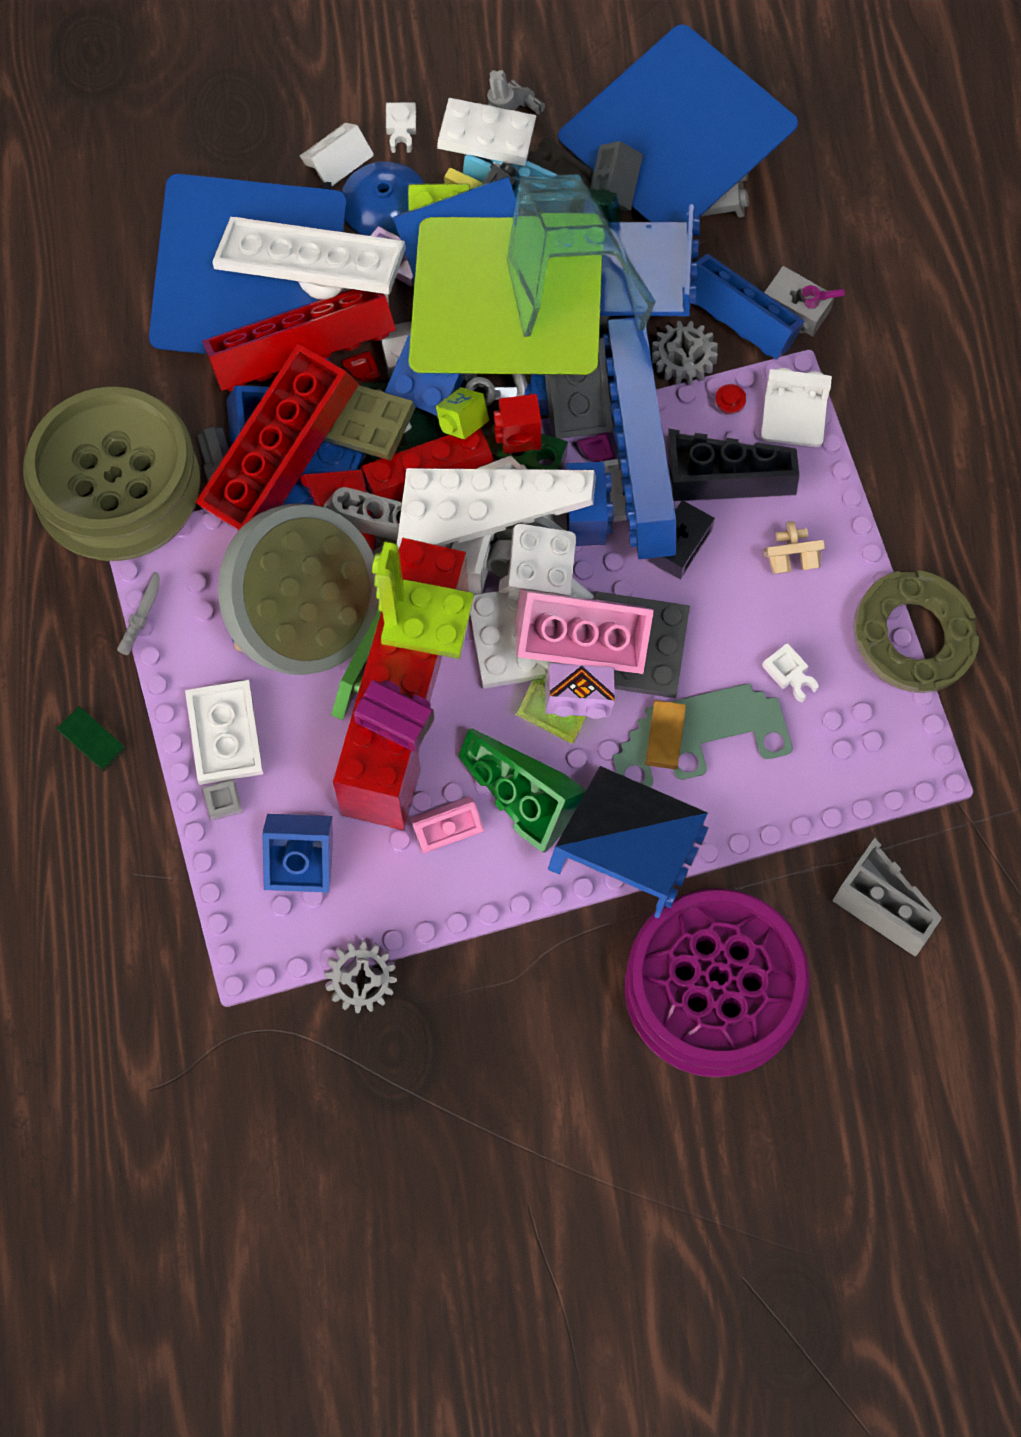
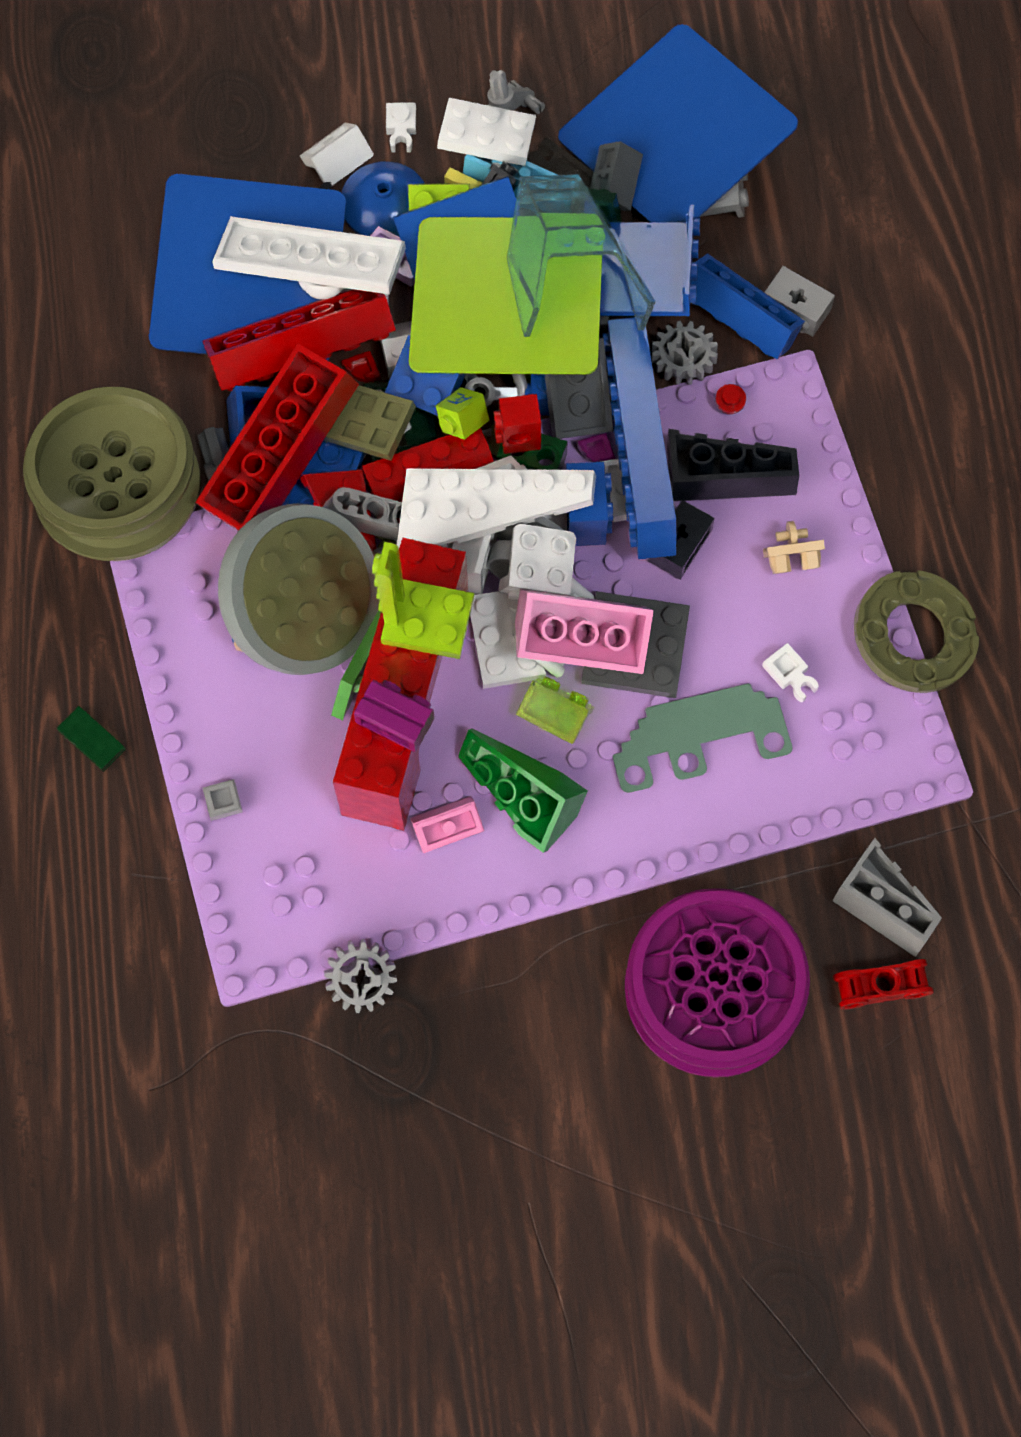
light grey piece [117,572,160,655] -> none
white plate [185,680,263,785] -> none
blue slope [262,814,333,893] -> none
lavender brick [545,663,615,719] -> none
panel [547,766,709,919] -> none
pearl gold slope [645,700,686,770] -> none
white bracket [761,368,832,447] -> none
magenta hand [802,285,845,309] -> none
none -> red piece [833,959,934,1009]

